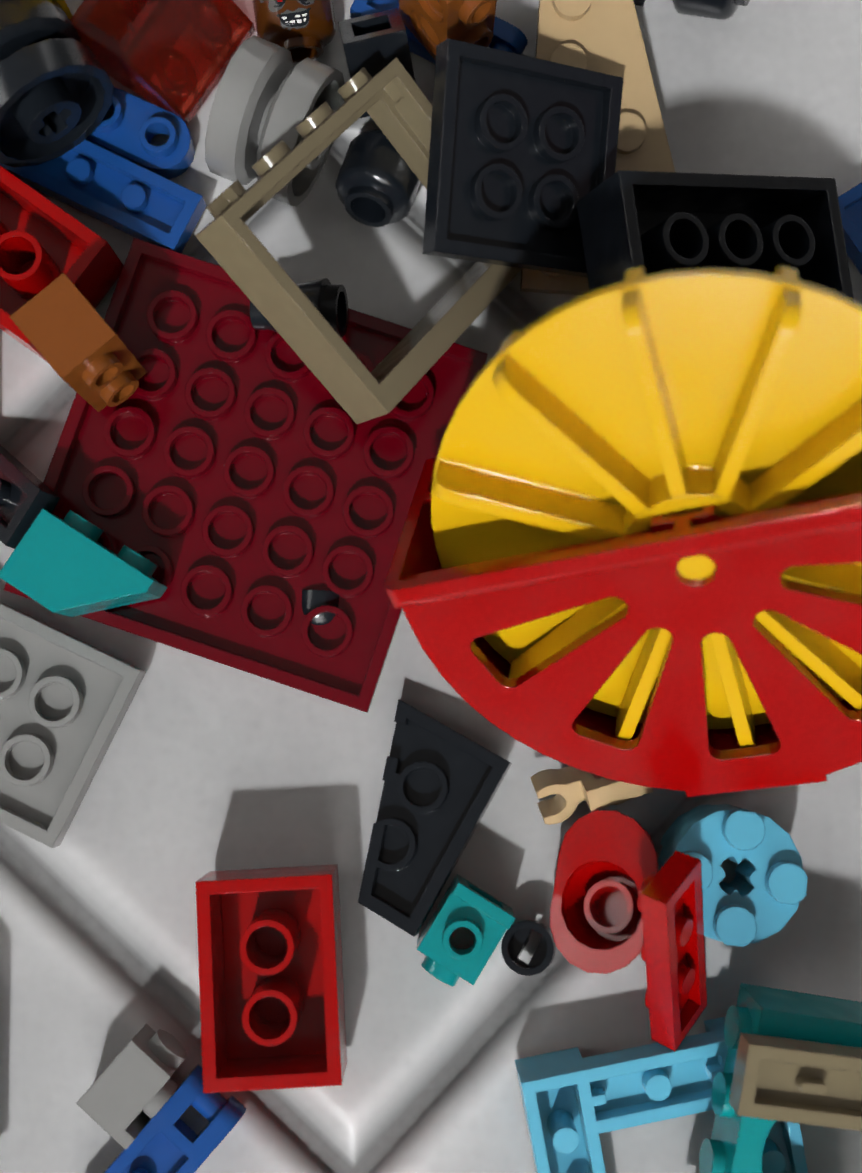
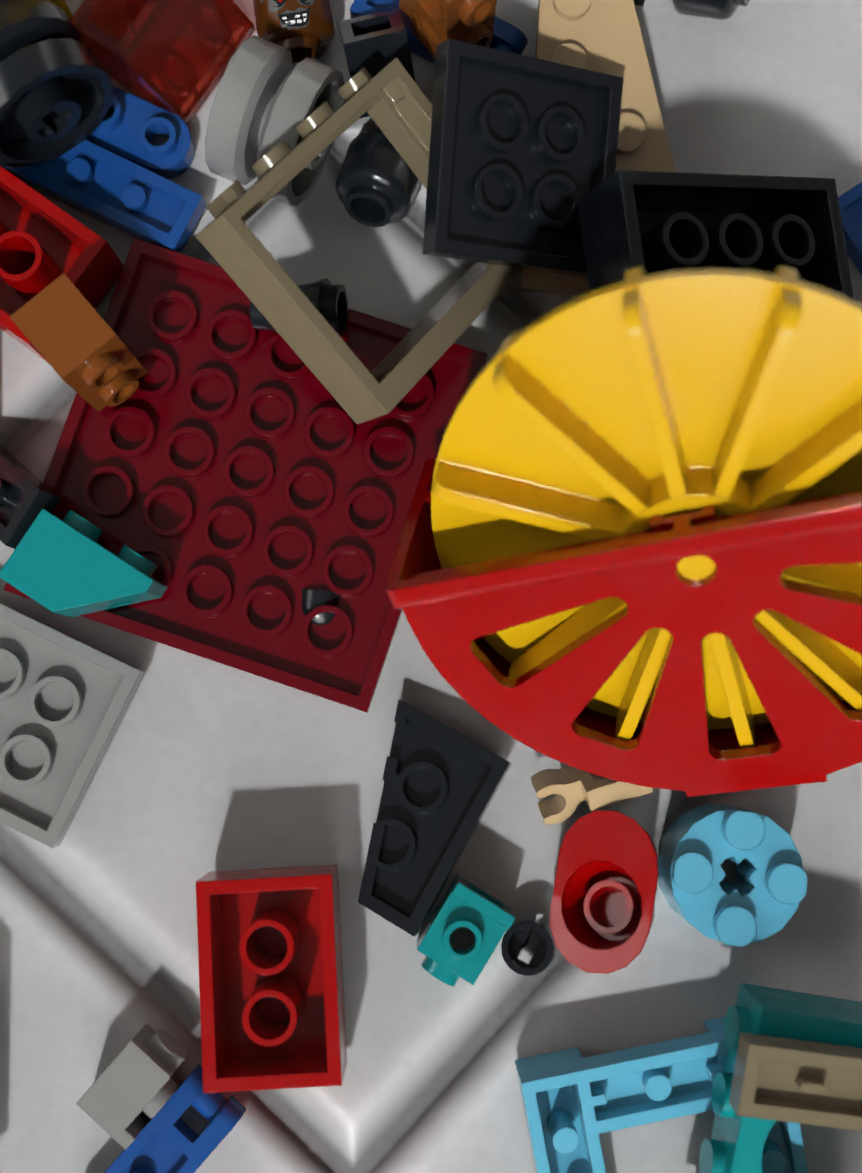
red plate [637,850,707,1051] -> none

